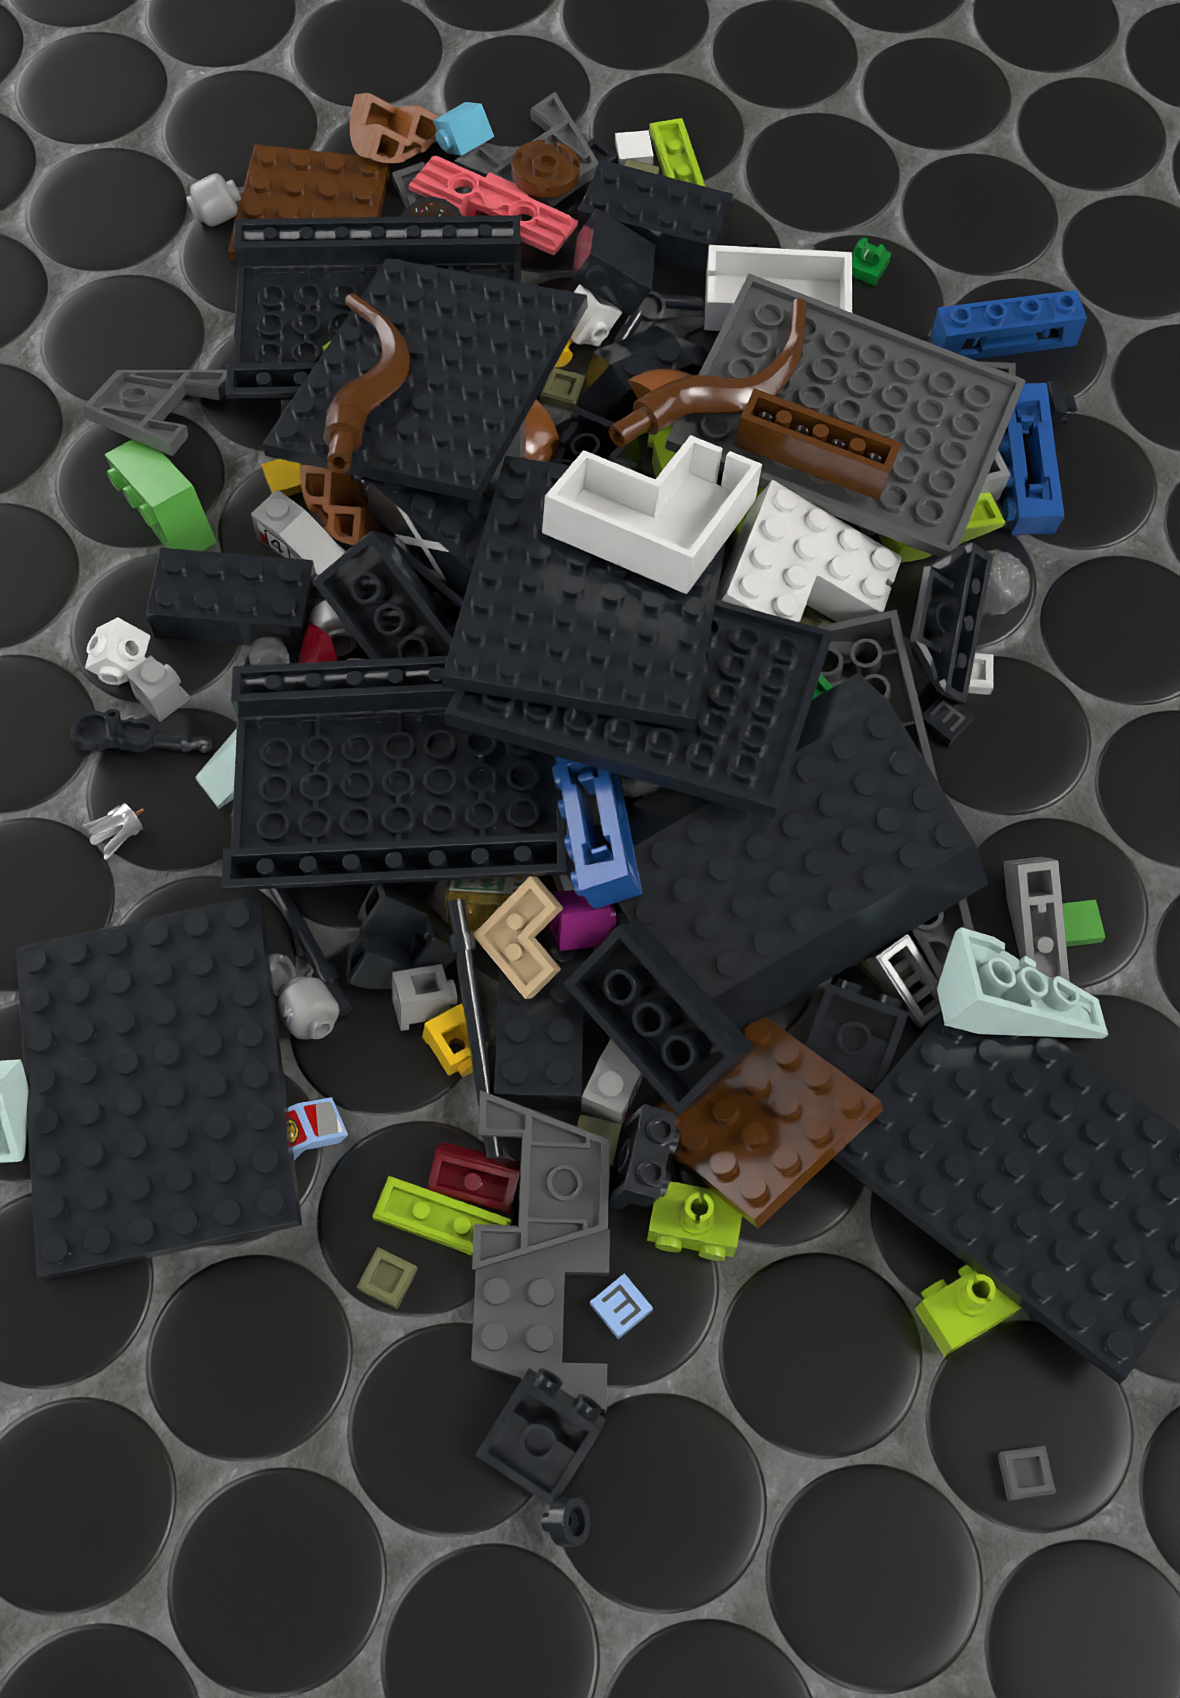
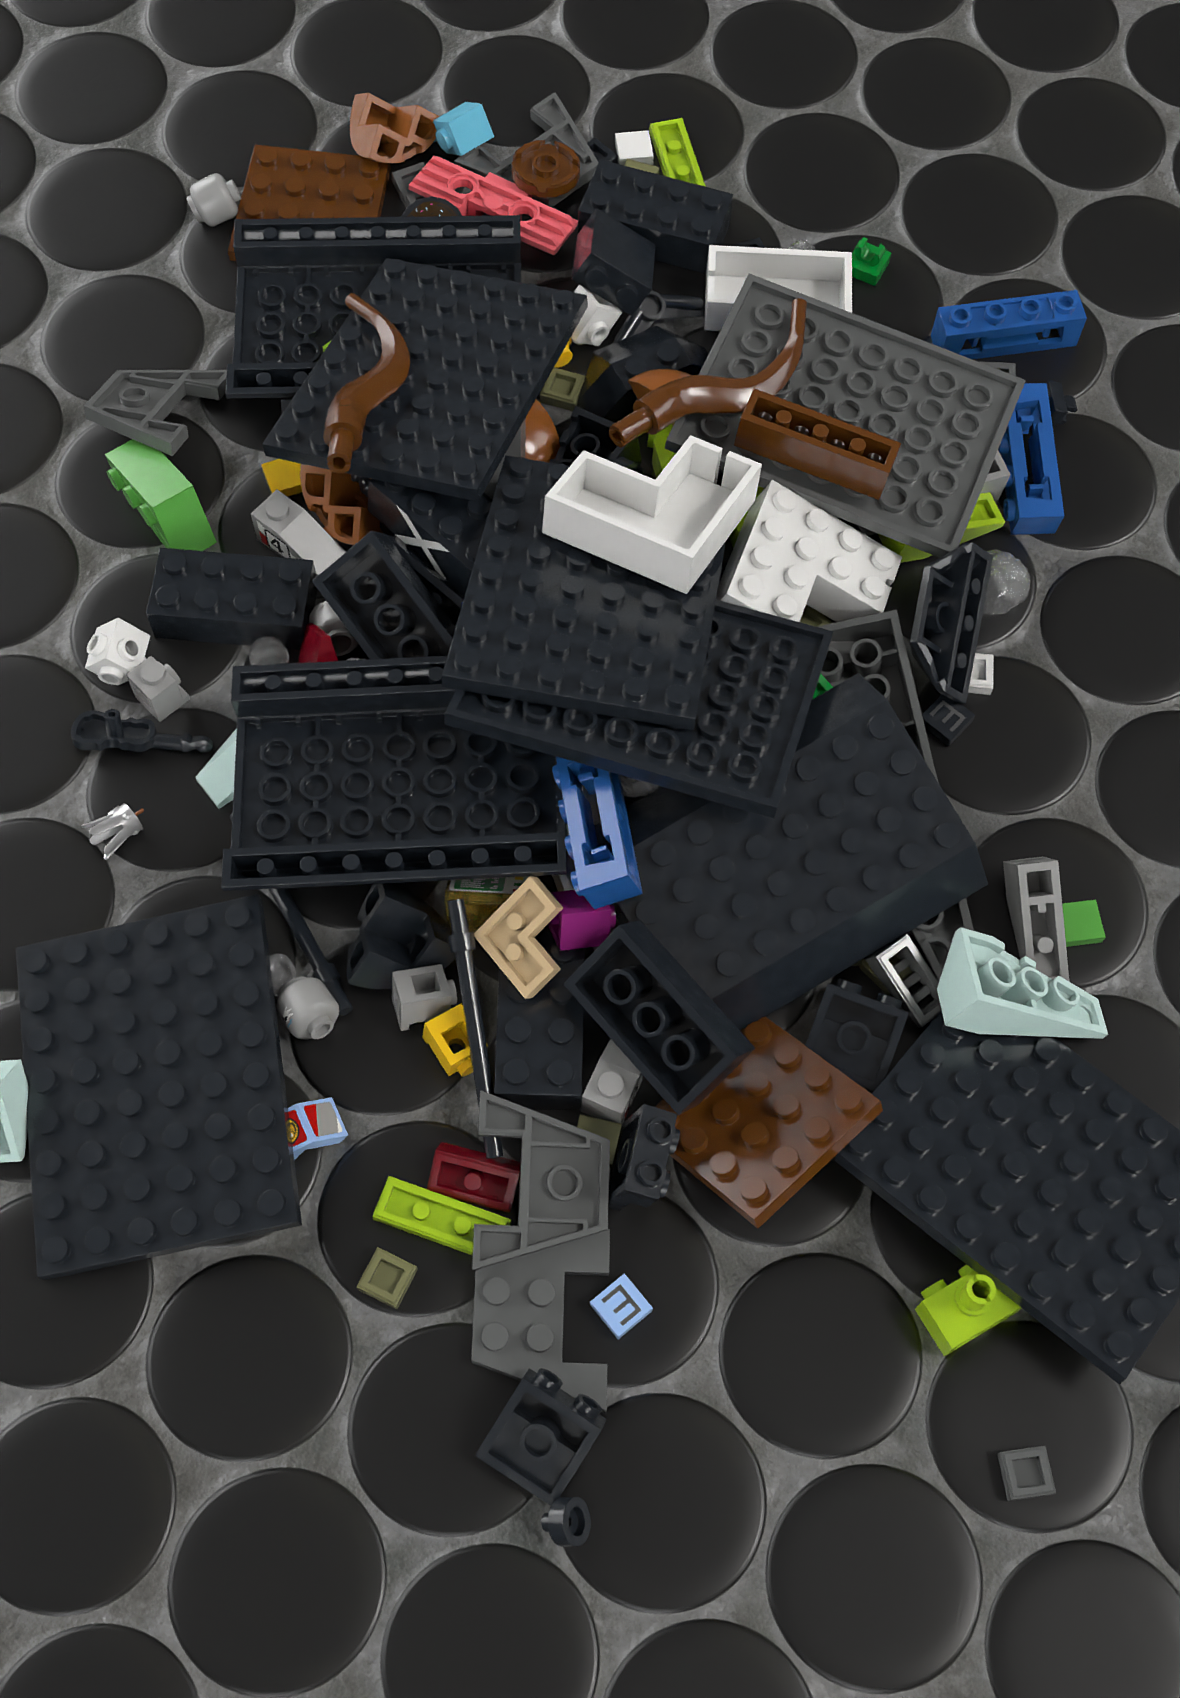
lime brick [647,1181,742,1261] -> none

